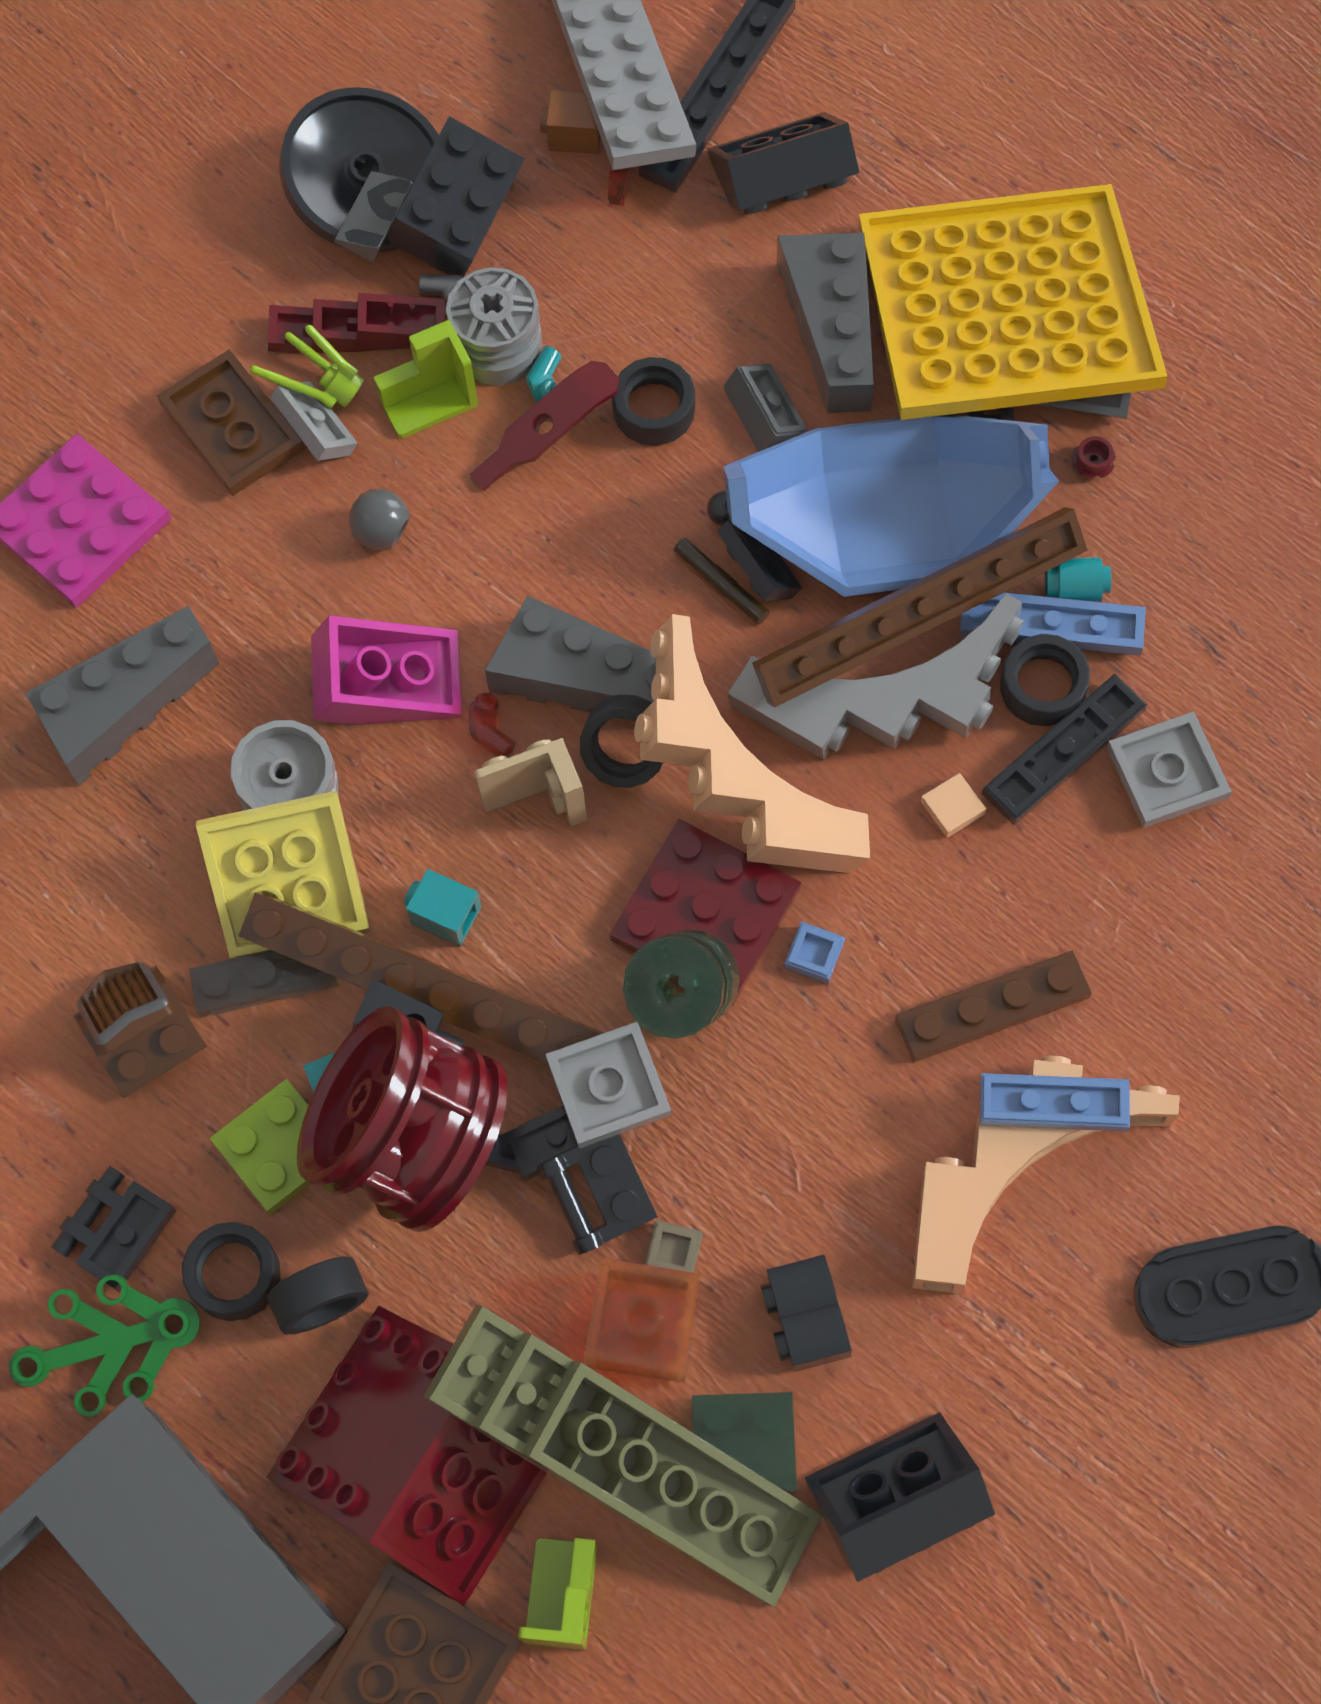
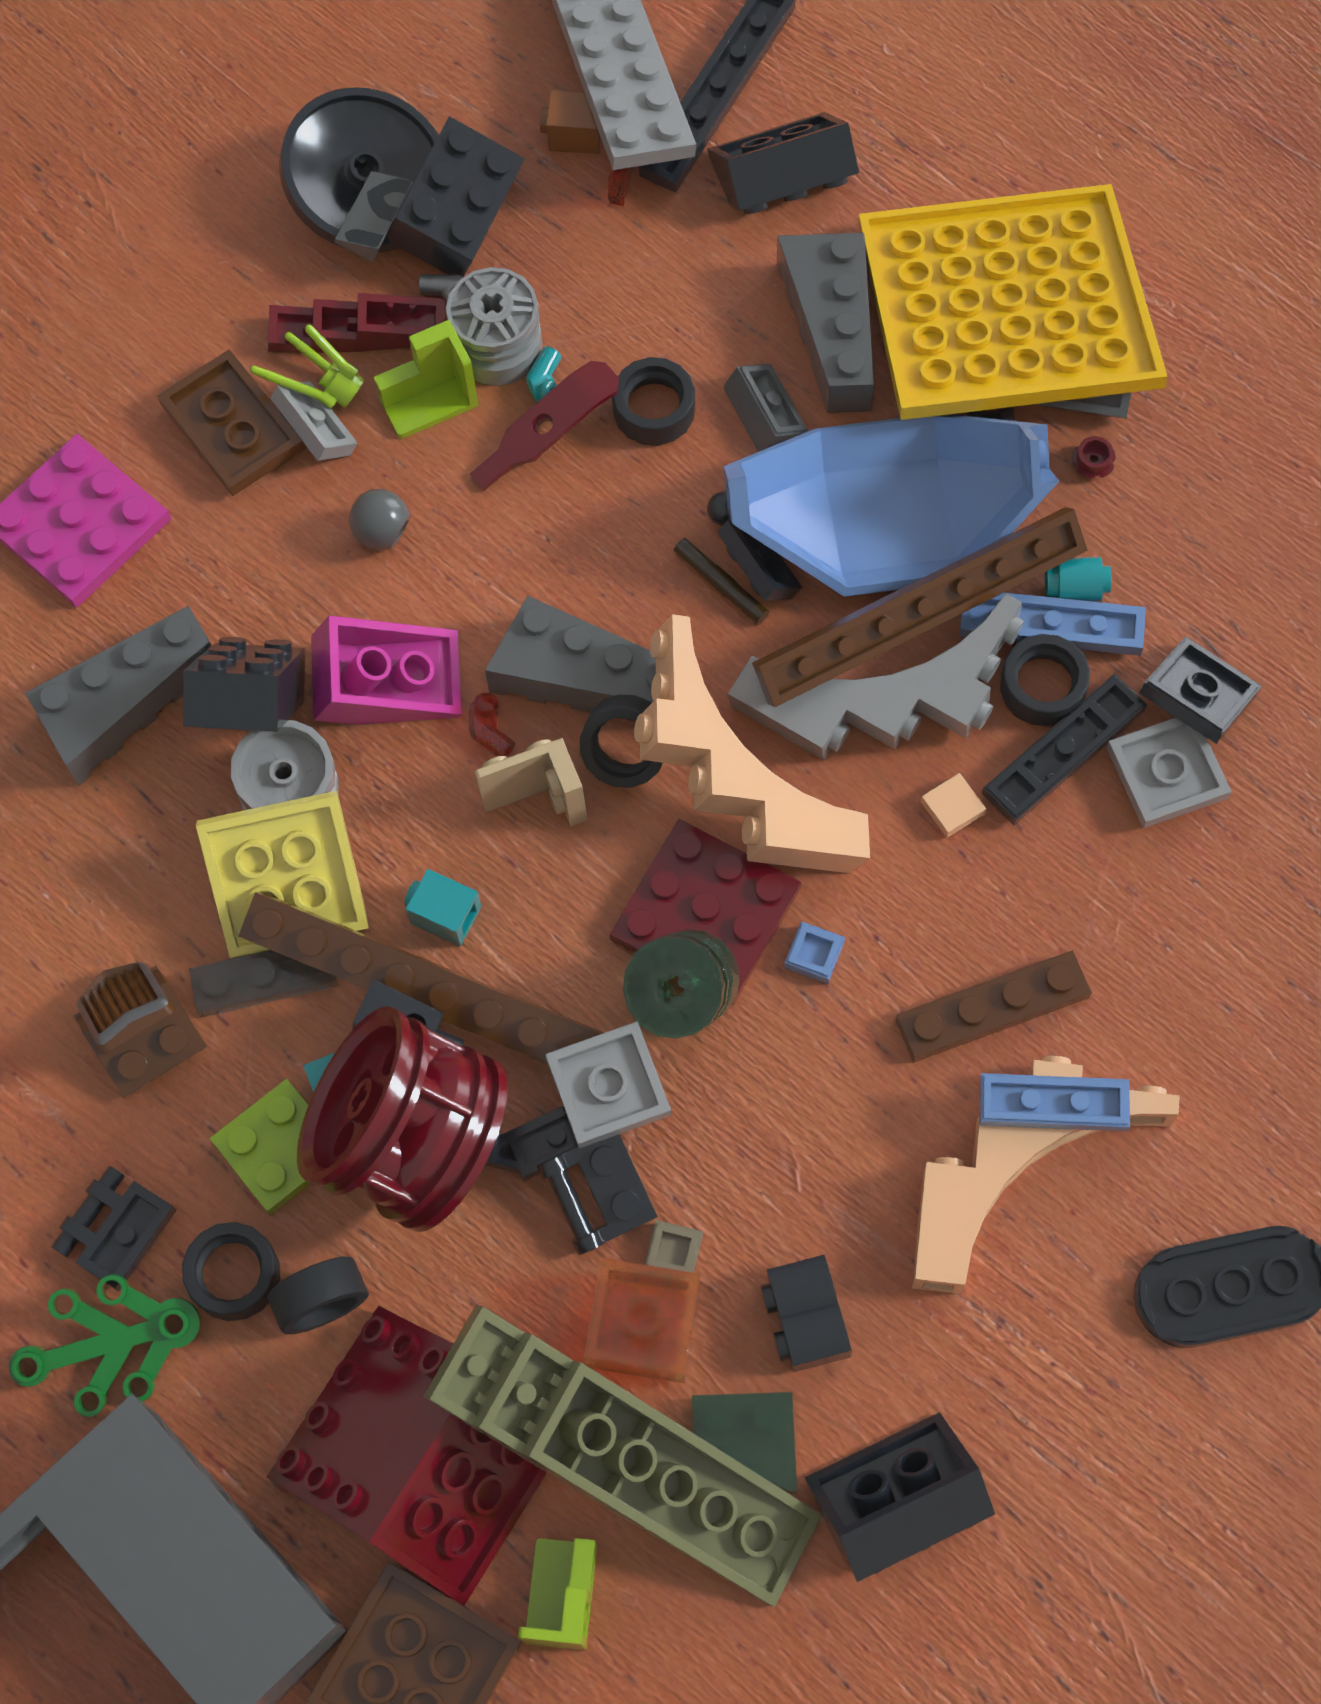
none -> black brick [183,637,305,732]
none -> tile [1139,637,1262,744]

